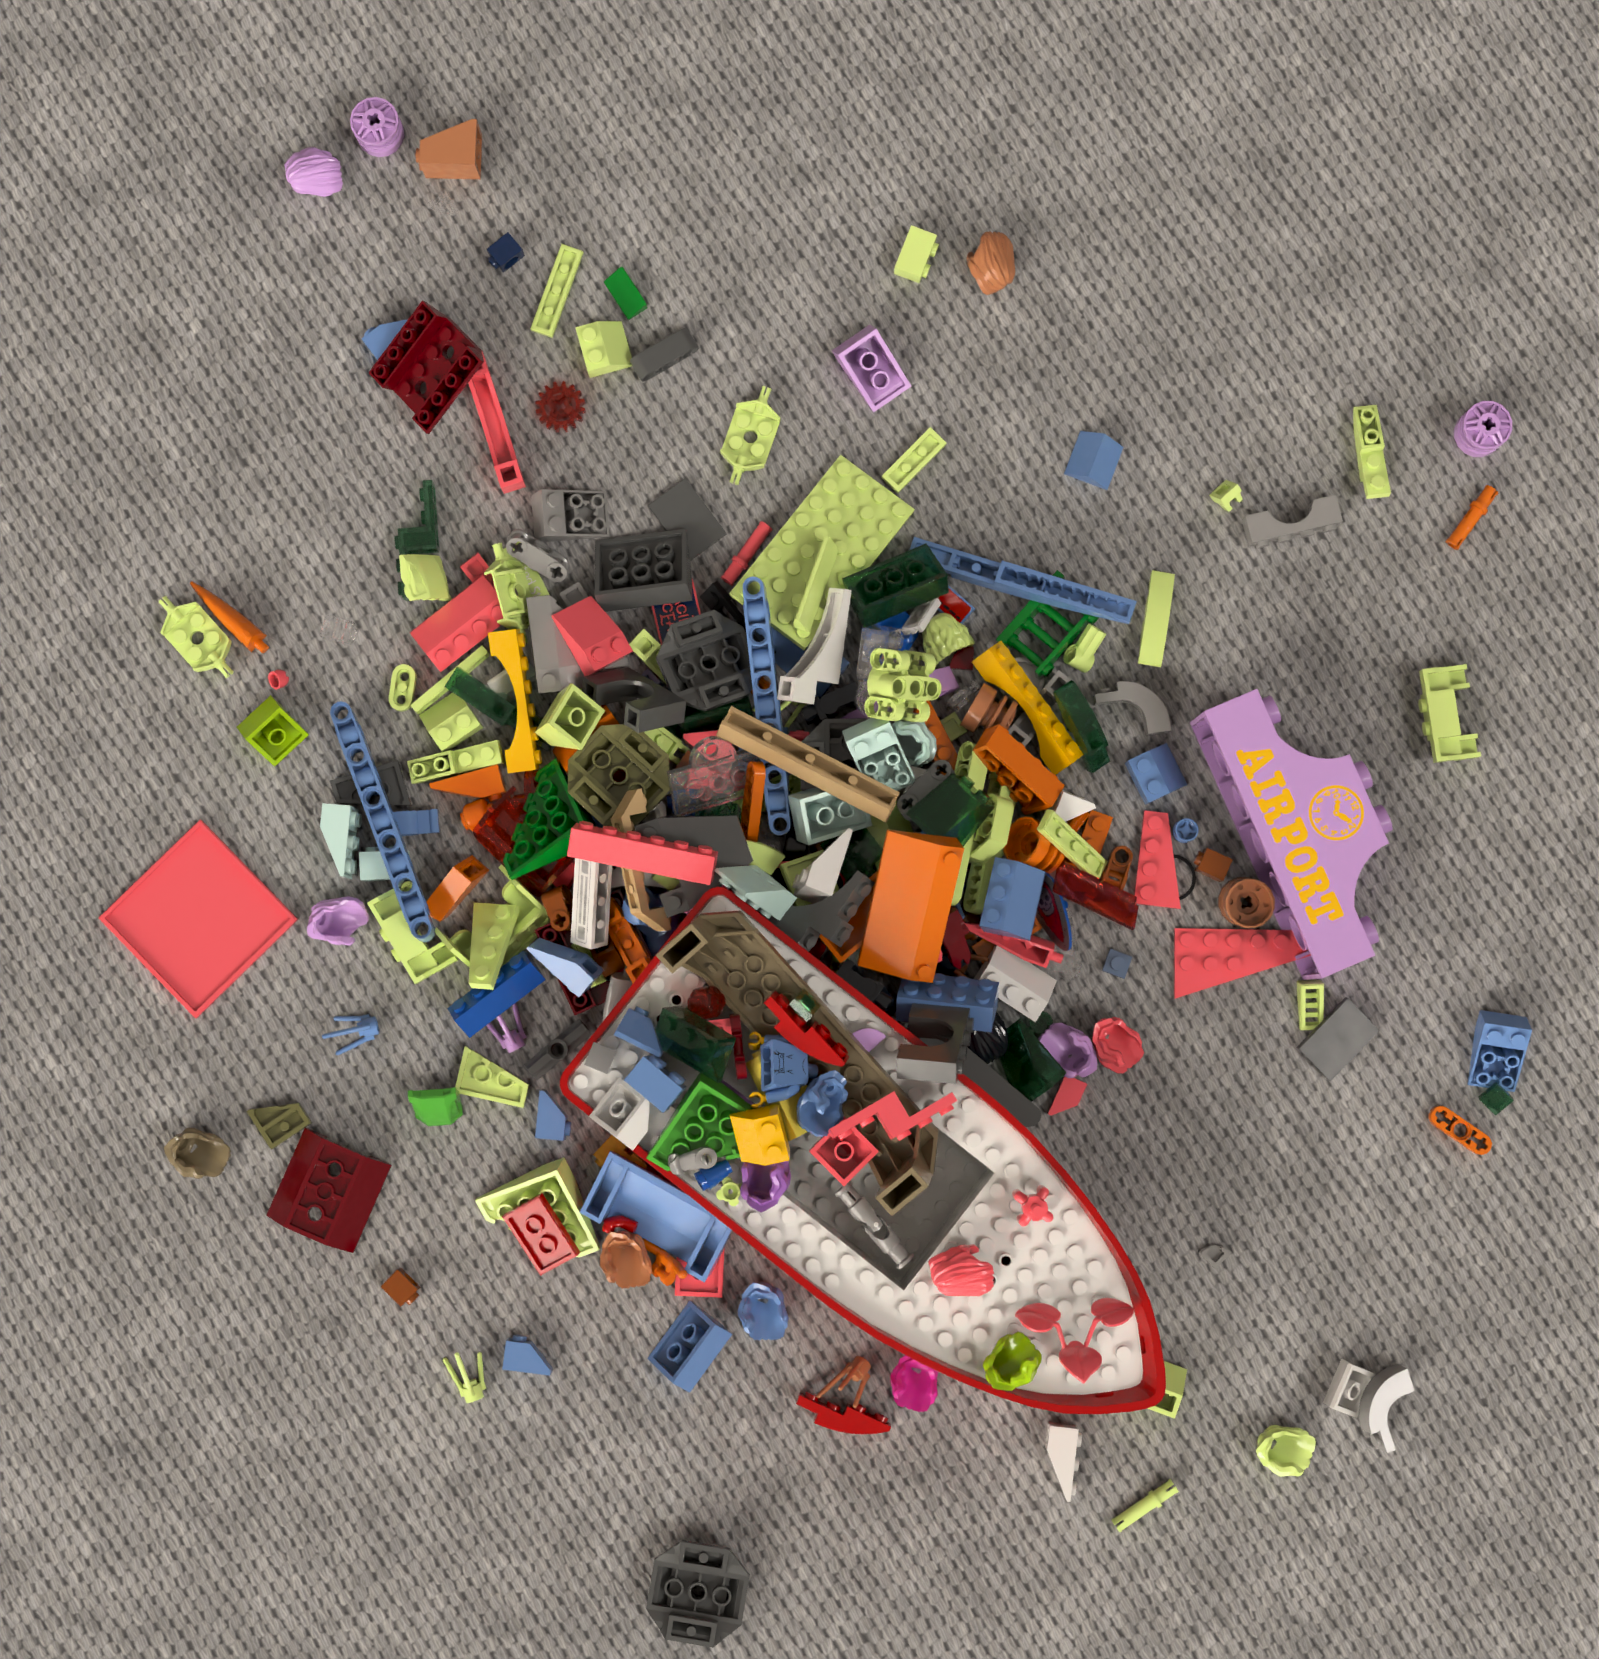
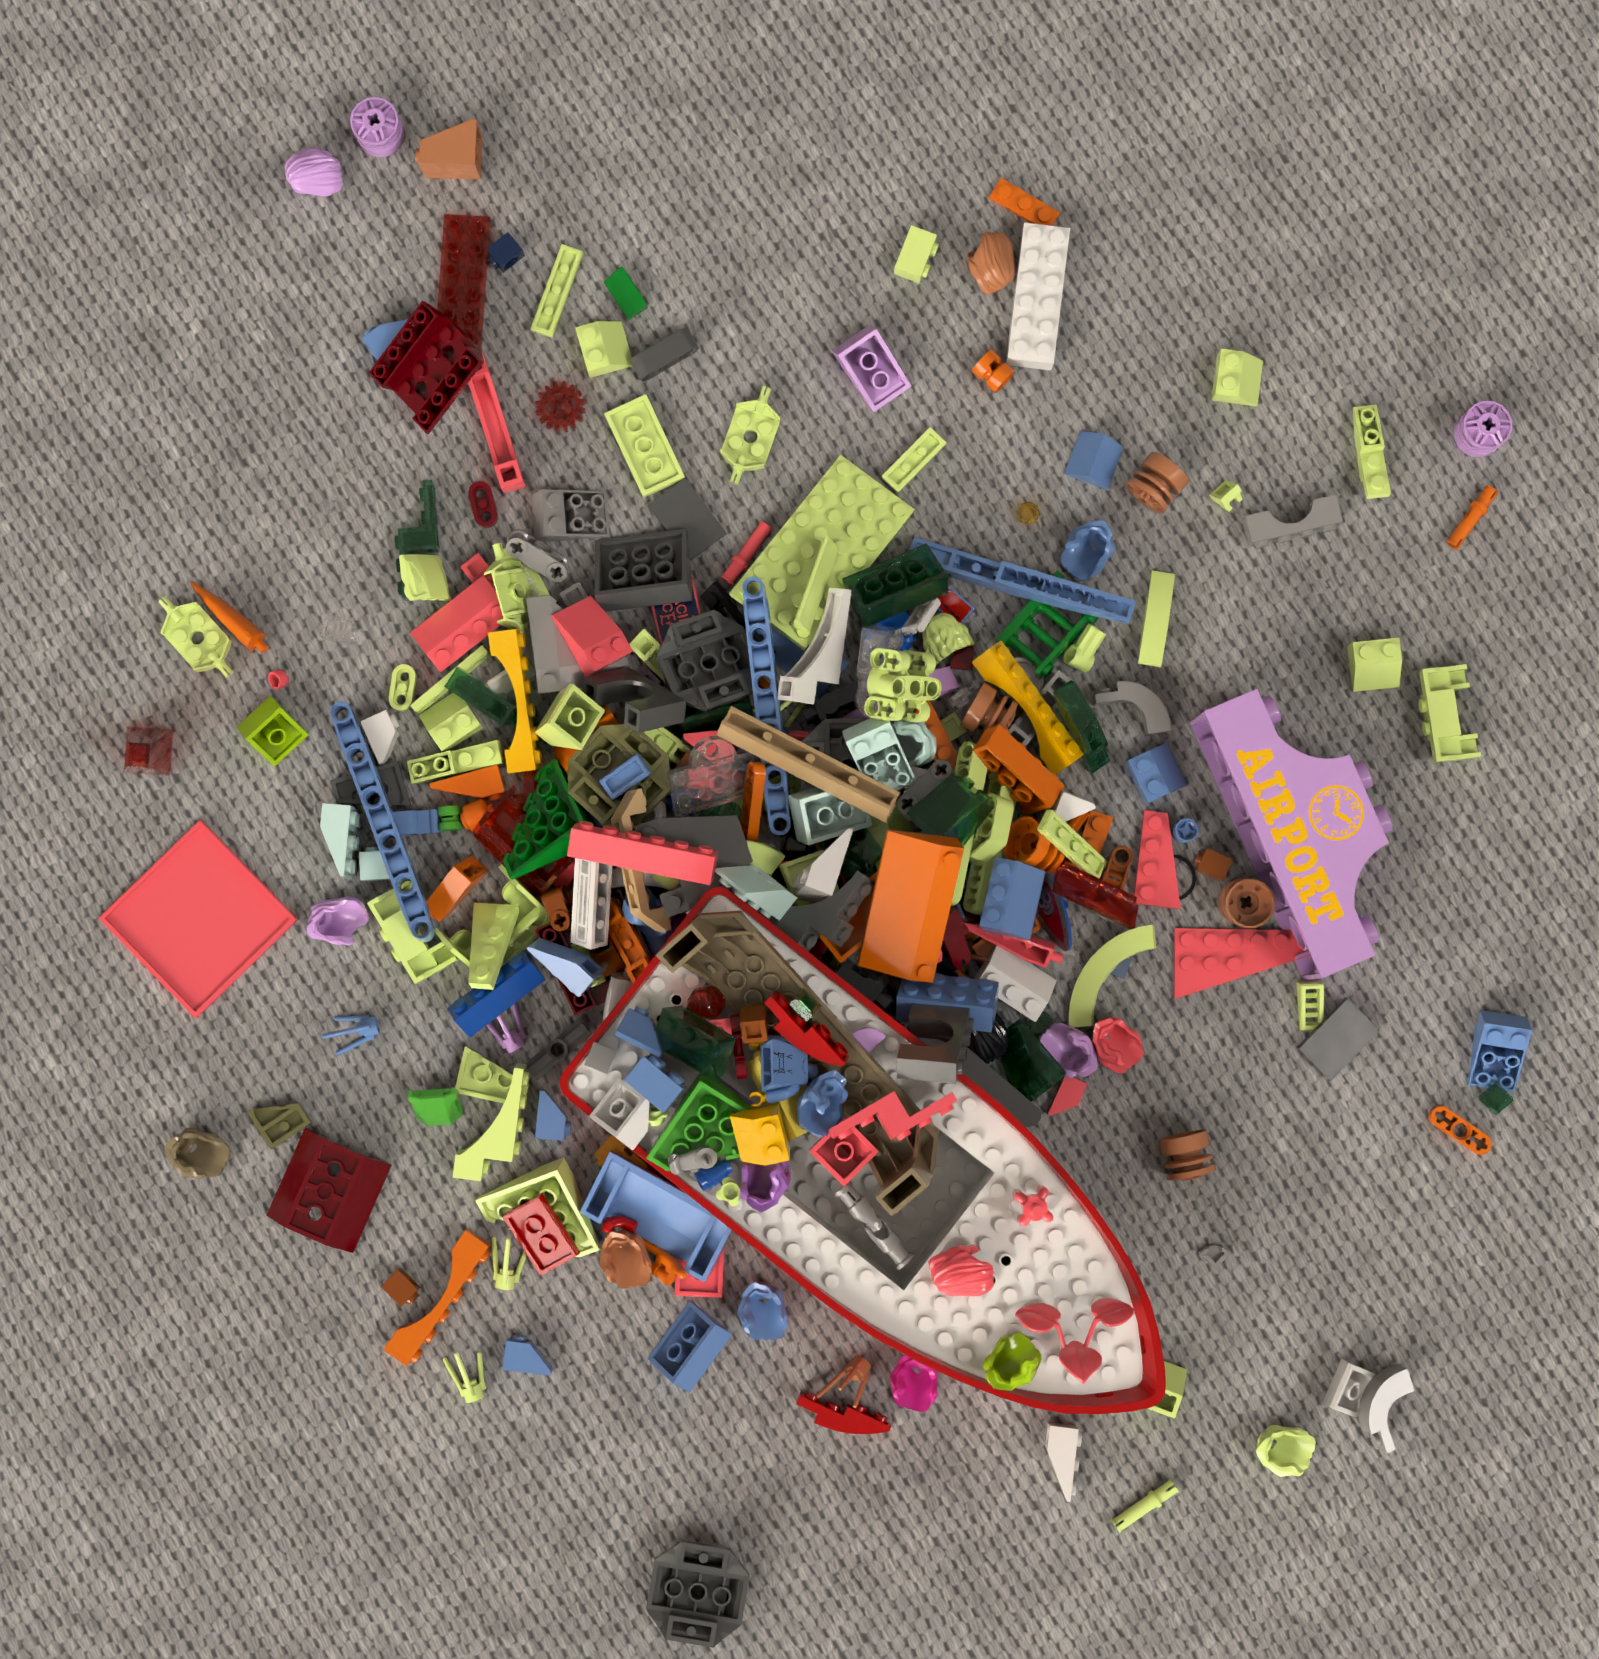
none -> clear red slope [123,726,174,776]
none -> white slope [360,710,400,765]
none -> orange arch [383,1229,491,1366]
none -> clear red plate [437,214,491,351]
none -> bright green wheel [438,805,463,831]
none -> yellowish green arch [453,1063,530,1181]
none -> dark red plate [468,481,498,528]
none -> yellowish green plant [491,1237,527,1290]
none -> medium blue tile [599,754,652,800]
none -> yellowish green plate [604,394,685,498]
none -> yellowish green plate [648,1104,669,1126]
none -> dark orange brick [740,1004,769,1043]
none -> orange wheel [971,349,1015,393]
none -> orange plate [989,178,1060,226]
none -> white brick [1006,223,1070,370]
none -> clear yellow tile [1016,502,1040,526]
none -> medium blue hair [1060,520,1115,581]
none -> yellowish green tile [1069,925,1156,1028]
none -> nougat wheel [1126,452,1189,514]
none -> nougat wheel [1158,1129,1216,1181]
none -> yellowish green slope [1211,349,1263,406]
none -> yellowish green slope [1347,638,1402,692]

